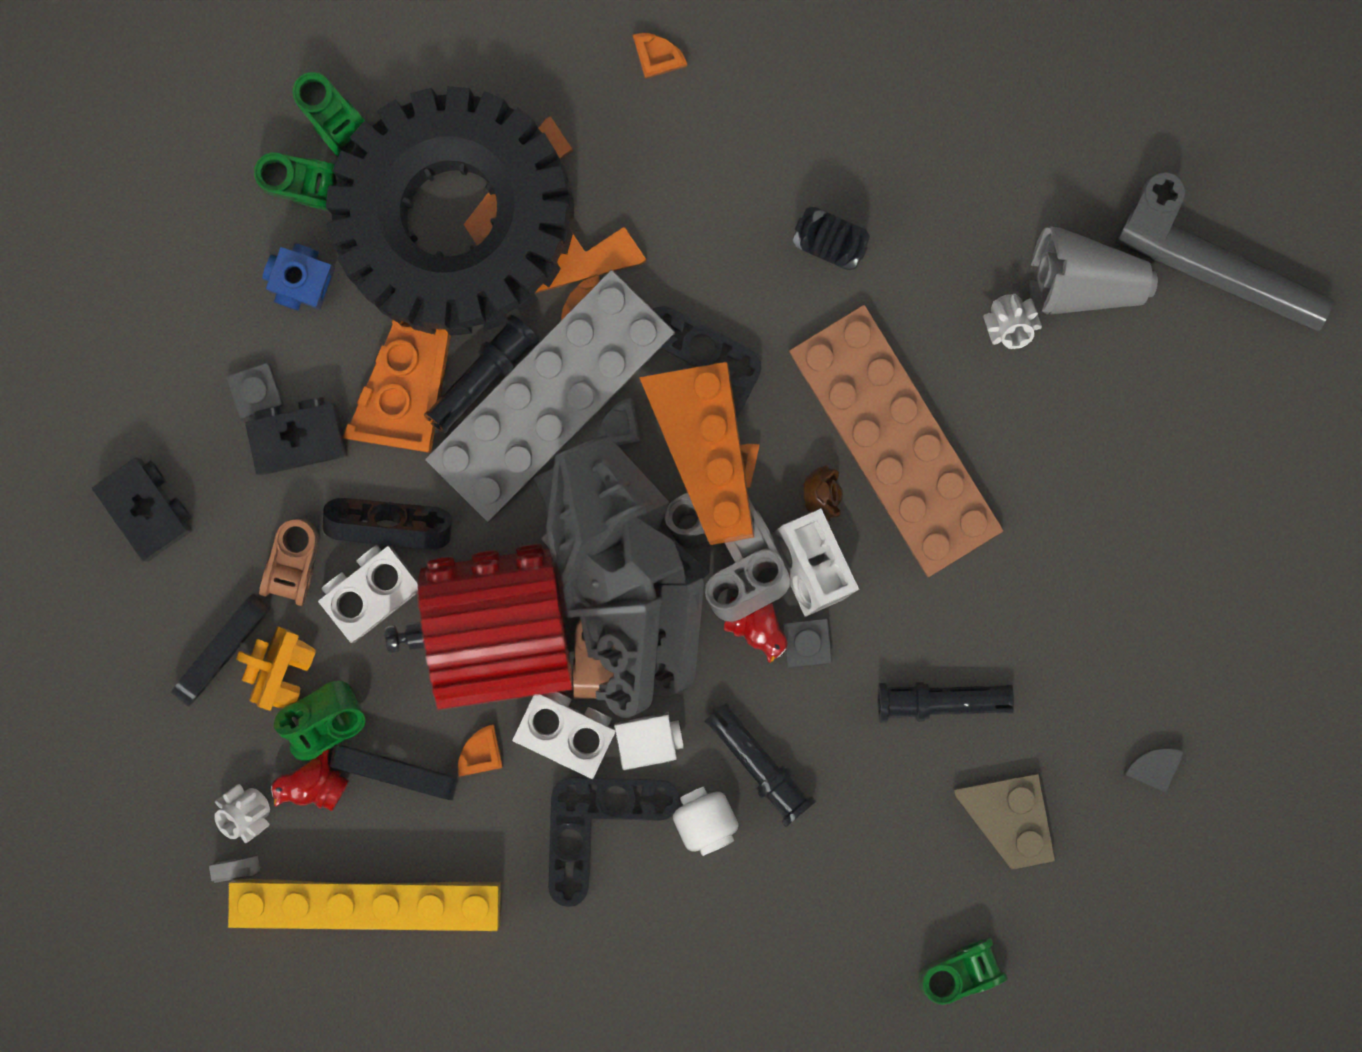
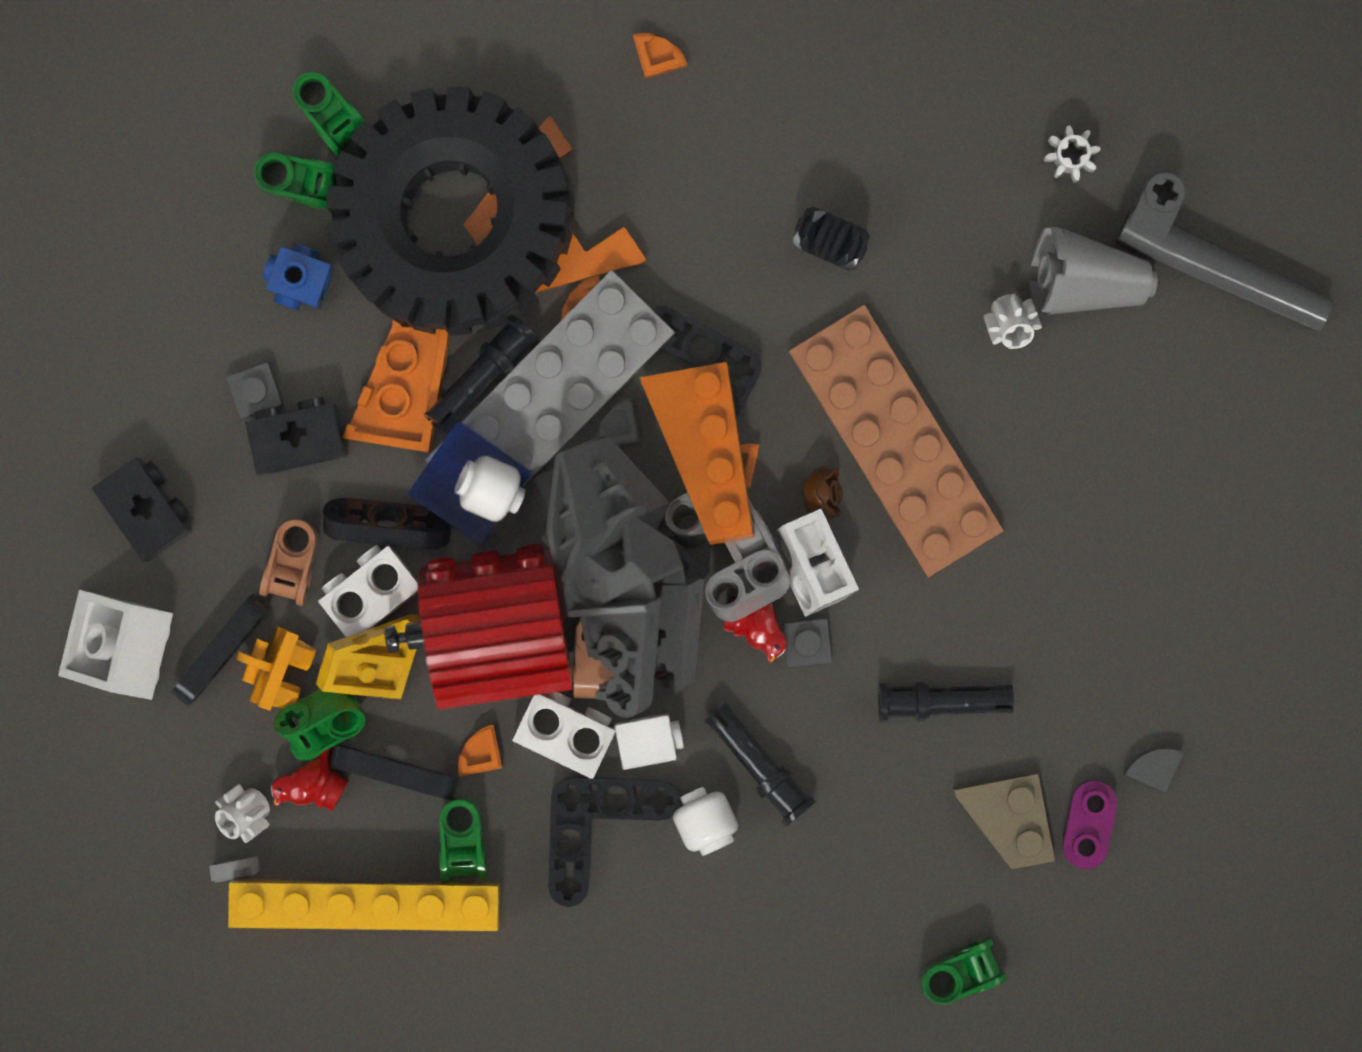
none -> white slope [58,590,173,700]
none -> yellow wing [316,614,421,699]
none -> clear blue plate [408,420,533,545]
none -> green piece [439,795,487,883]
none -> white head [455,456,525,522]
none -> white gear [1044,126,1101,183]
none -> magenta plate [1062,780,1117,869]

